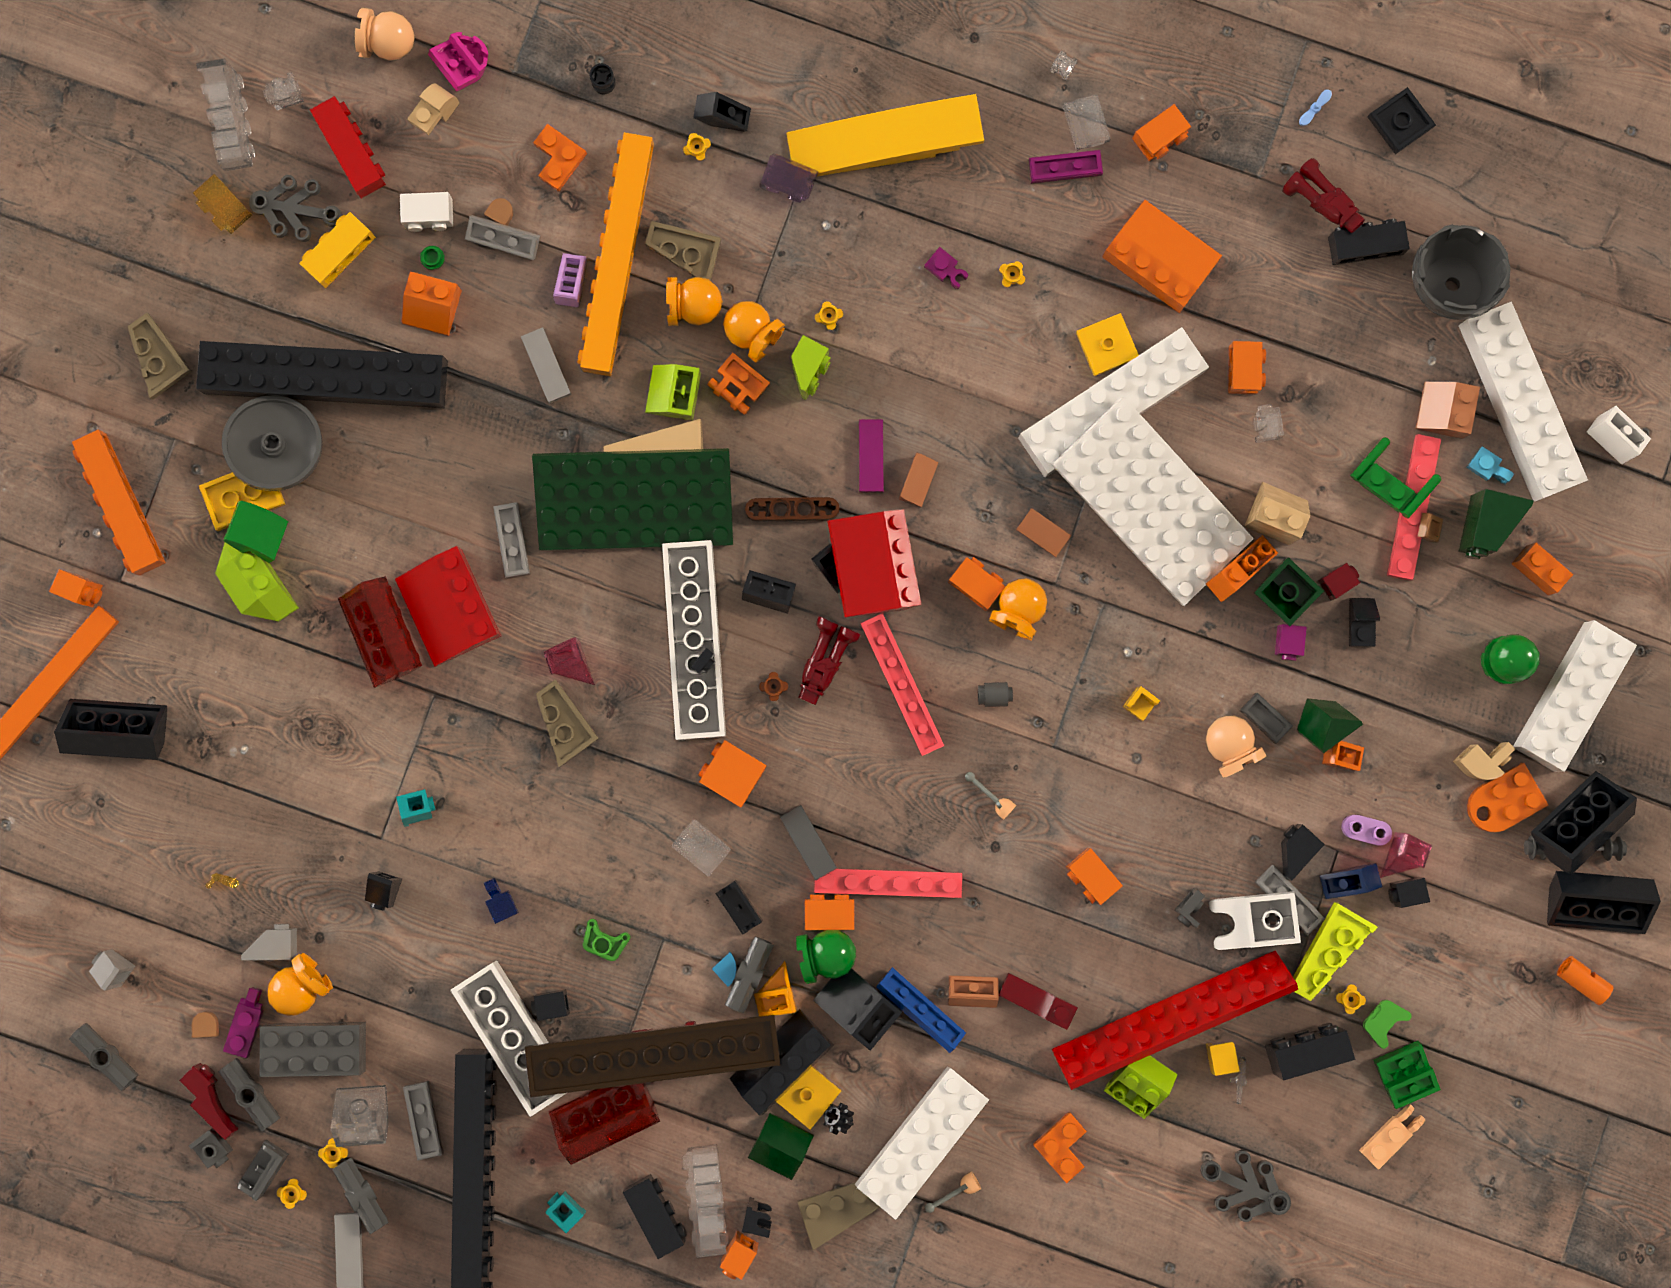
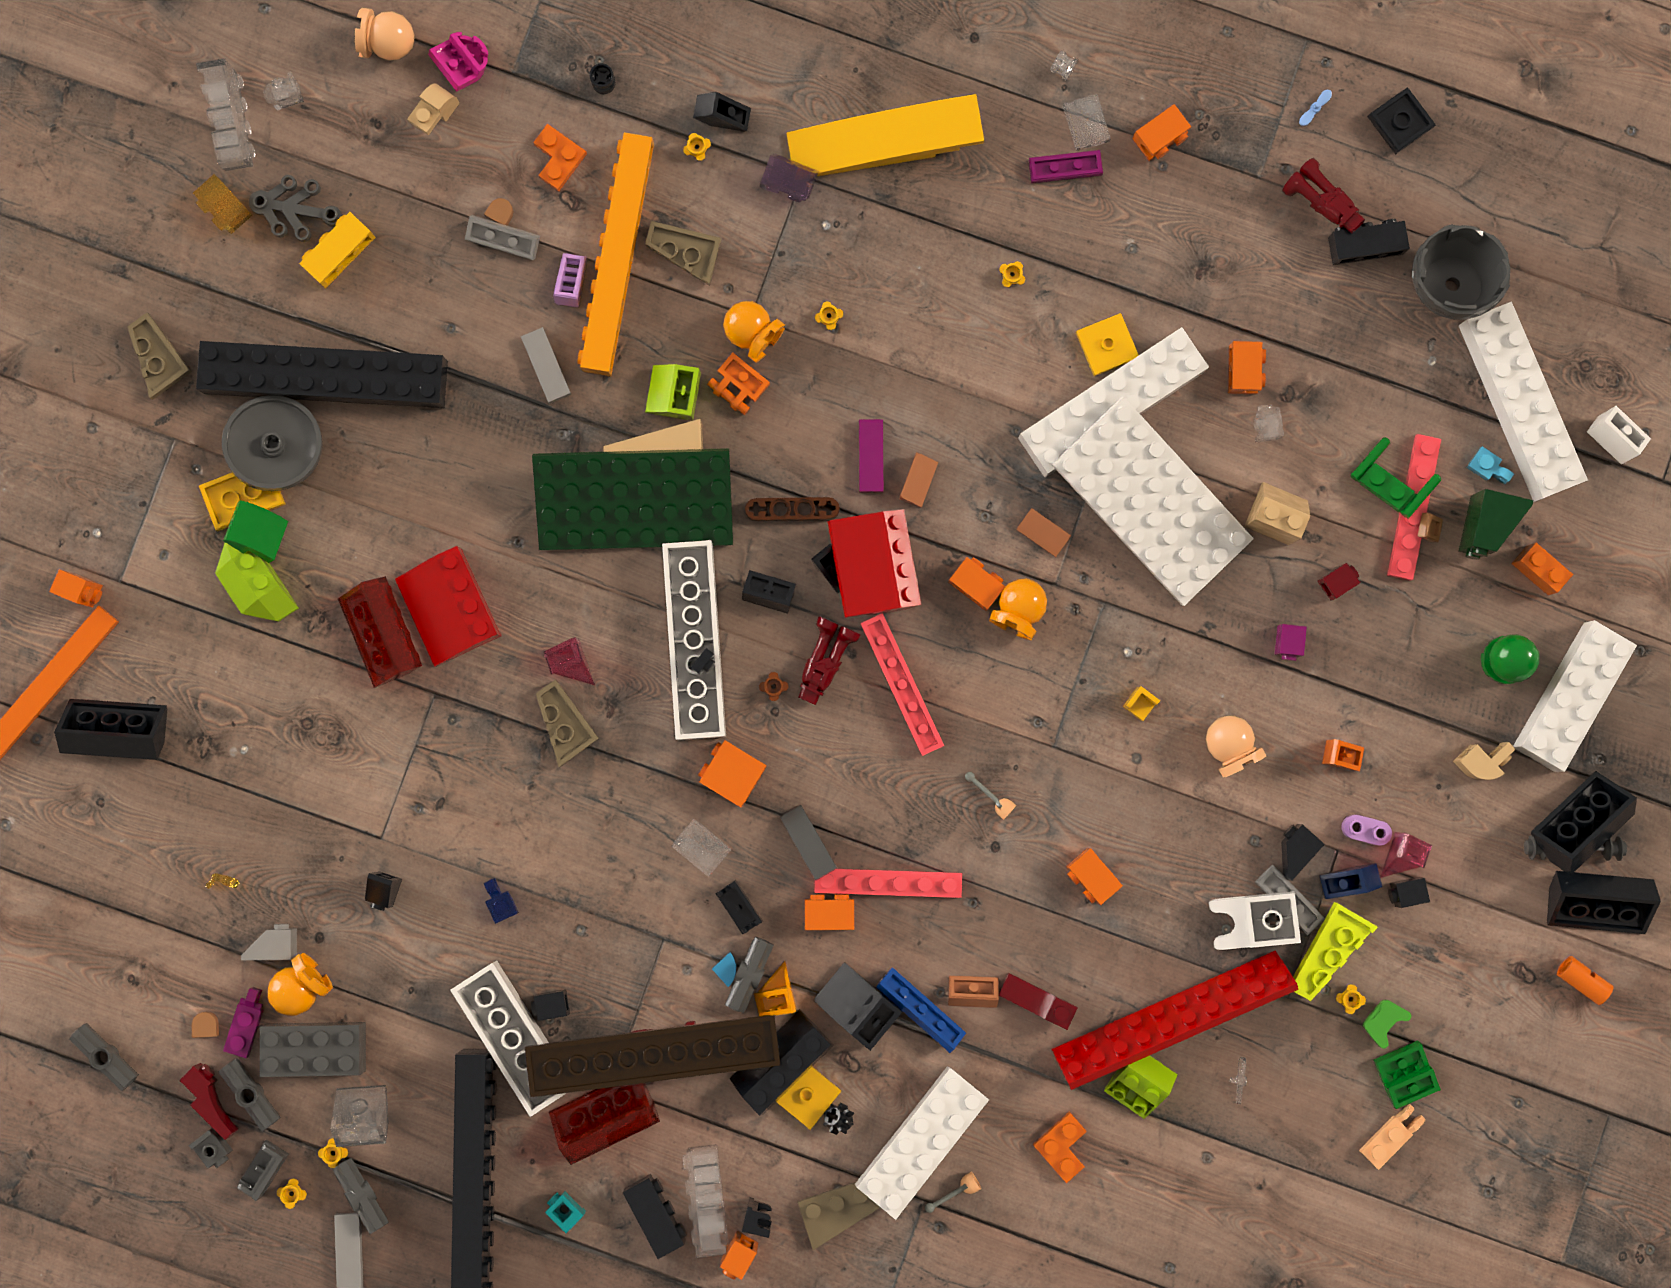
orange brick [72,430,166,576] -> none
light grey slope [89,949,135,991] -> none
red brick [310,96,386,199] -> none
teal brick [396,789,436,827] -> none
white brick [400,192,453,232] -> none
orange slope [402,271,462,336] -> none
light grey tile [403,1081,443,1161] -> none
green plate [420,246,445,270] -> none
light grey tile [493,502,530,578] -> none
bright green piece [583,919,631,961] -> none
light orange tile [666,277,723,326] -> none
dark green slope [748,1113,814,1180] -> none
lime slope [791,335,831,400] -> none
green tile [796,930,856,984] -> none
magenta plate [924,247,968,289] -> none
dark grey brick [978,682,1013,707] -> none
orange slope [1102,200,1222,314] -> none
dark grey bracket [1175,888,1205,928] -> none
dark grey plant [1200,1150,1291,1222] -> none
orange slope [1206,535,1278,602] -> none
yellow panel [1206,1042,1240,1076] -> none
dark grey tile [1239,693,1293,744] -> none
dark green slope [1254,557,1324,627] -> none
black brick [1265,1023,1356,1081] -> none
dark green slope [1297,698,1363,753] -> none
black slope [1349,598,1380,647] -> none
nougat slope [1415,382,1480,439] -> none
orange plate [1467,763,1549,832] -> none

